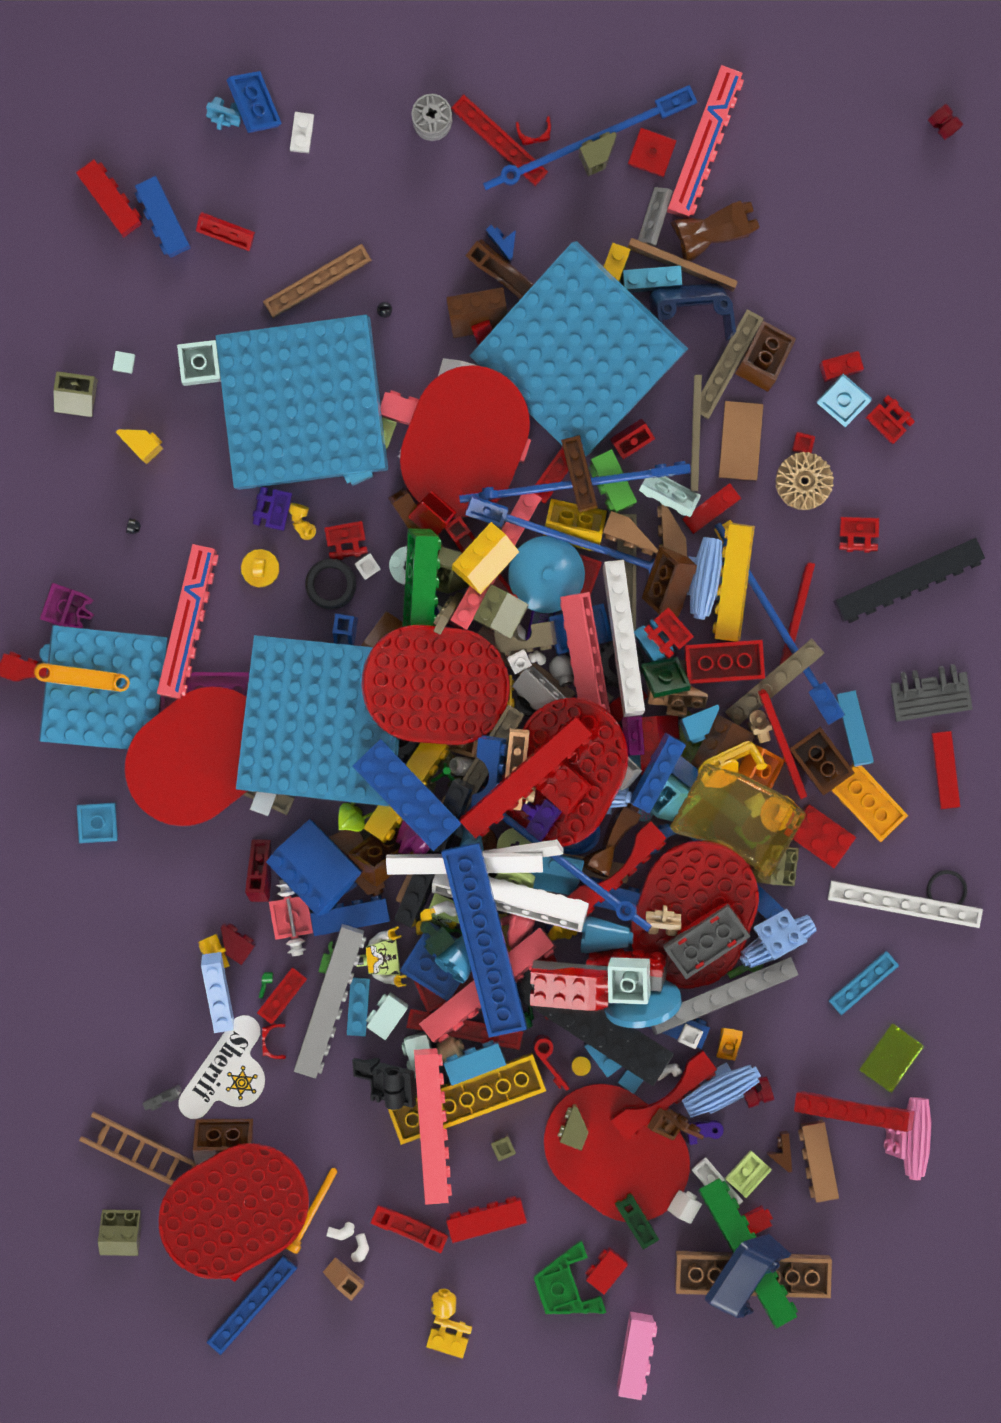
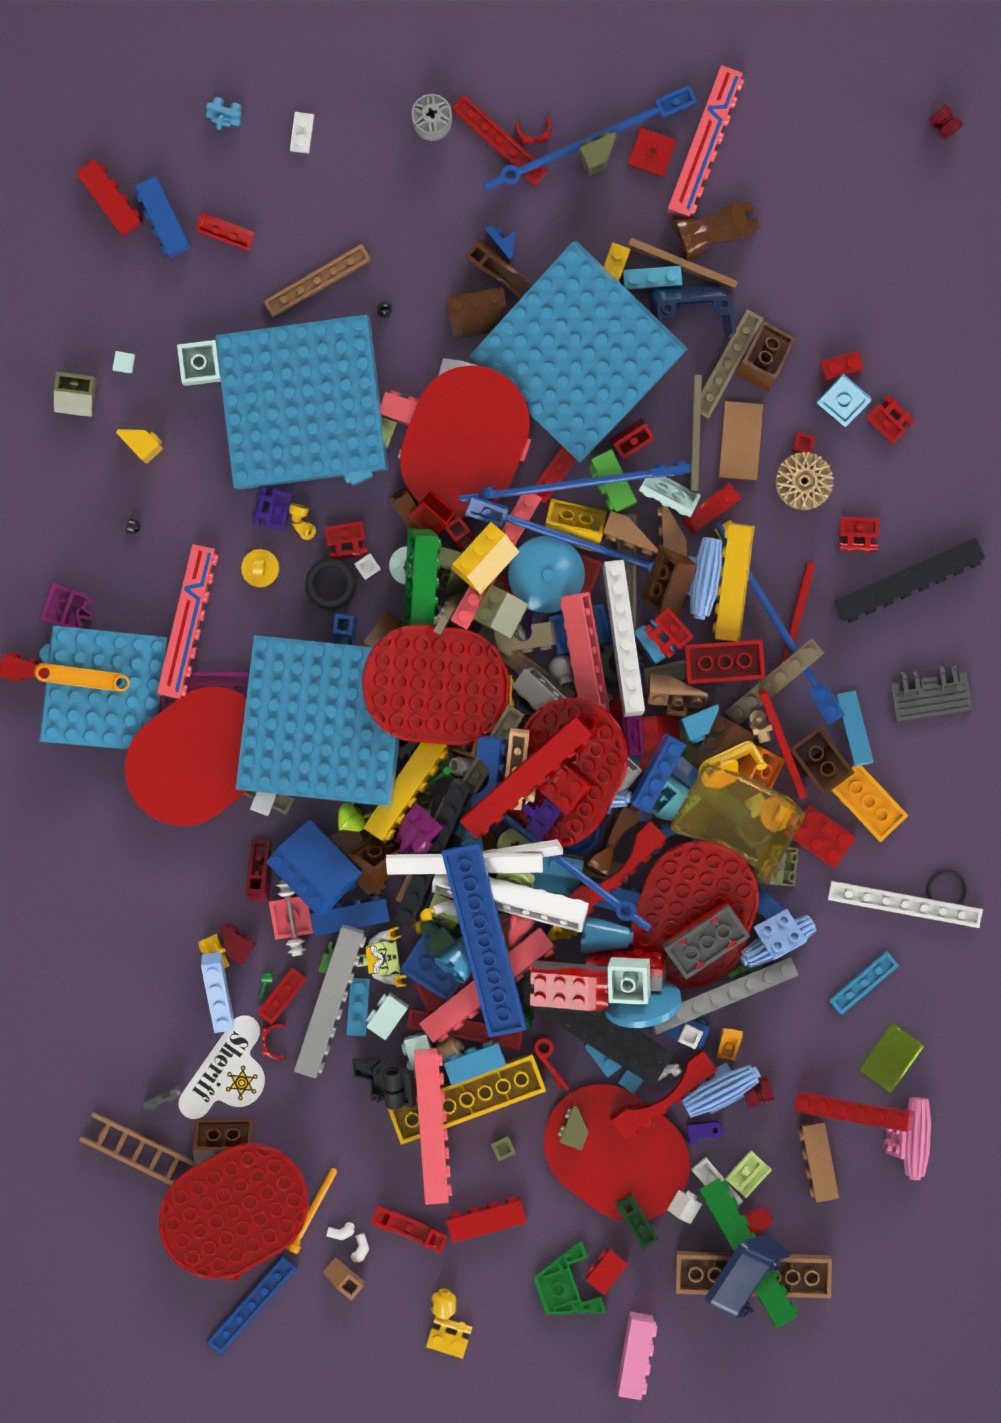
dark azure tile [77,803,118,843] -> none
olive slope [98,1210,141,1256] -> none
blue plate [226,71,282,133] -> none
blue plate [352,739,461,851] -> none
red tile [471,320,493,345] -> none
white bracket [507,650,532,674] -> none
white arm [528,651,546,665] -> none
reddish brown tile [561,435,598,513] -> none
yellow tile [571,1056,591,1076] -> none
light grey plate [638,187,673,246] -> none
dark green plate [641,657,691,698] -> none
tan hips [646,905,681,936] -> none
reddish brown bracket [647,1108,704,1141] -> none
reddish brown slope [766,1131,792,1172] -> none
red tile [931,731,960,809] -> none

